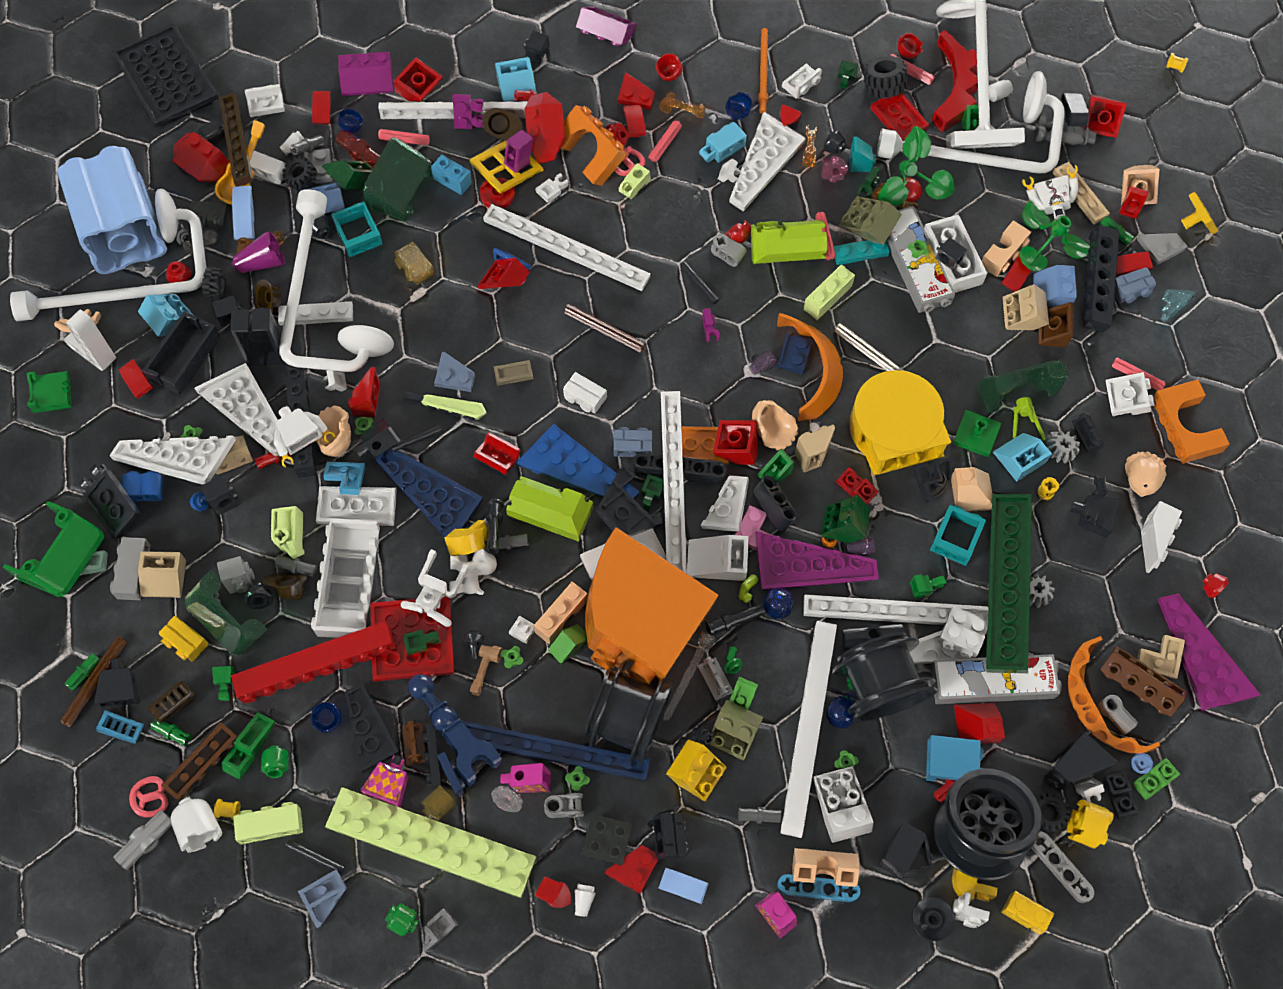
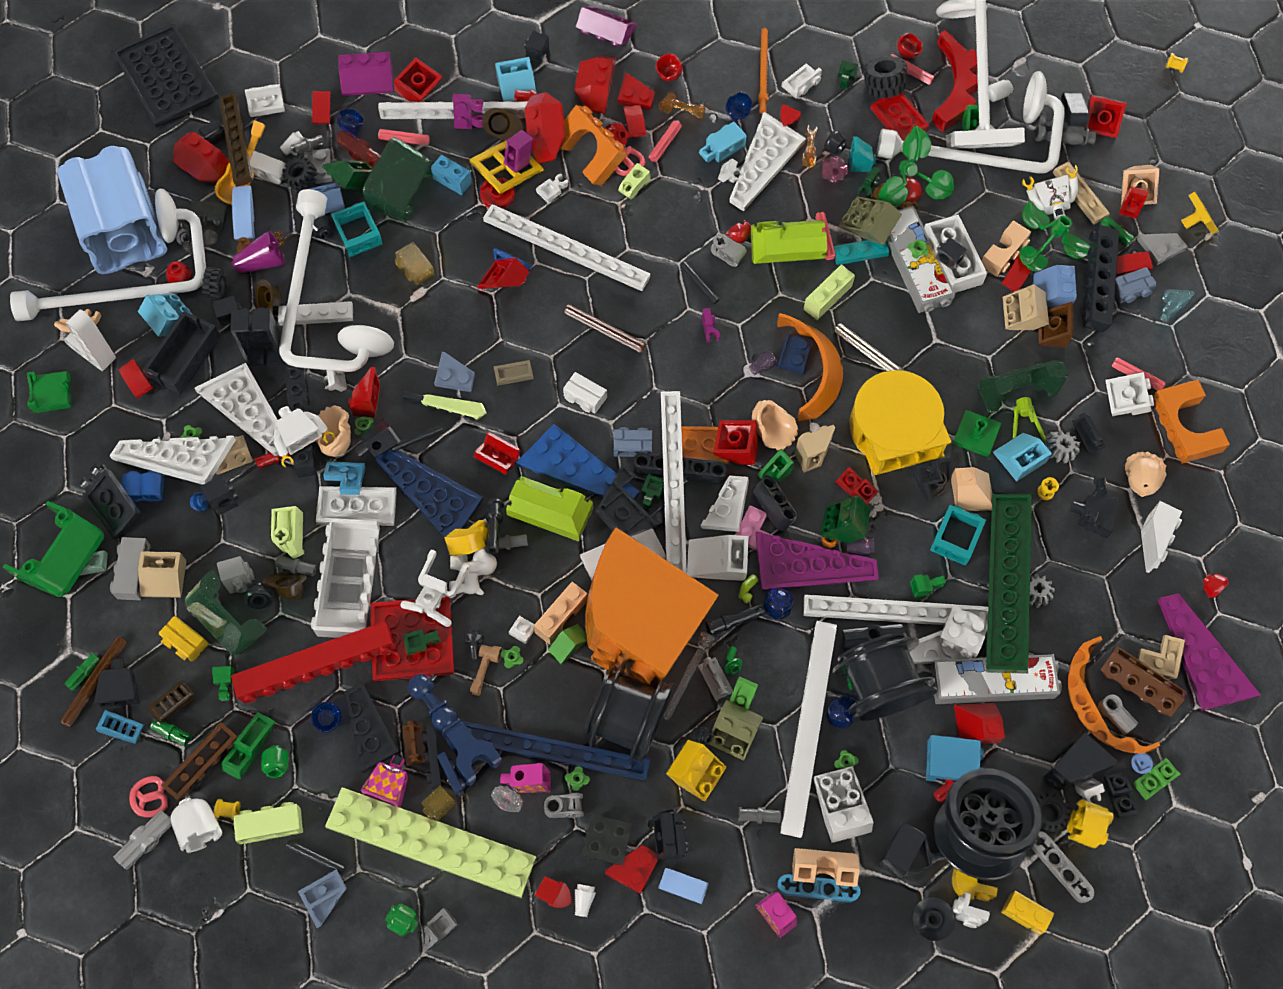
none -> red wedge [574,55,616,114]

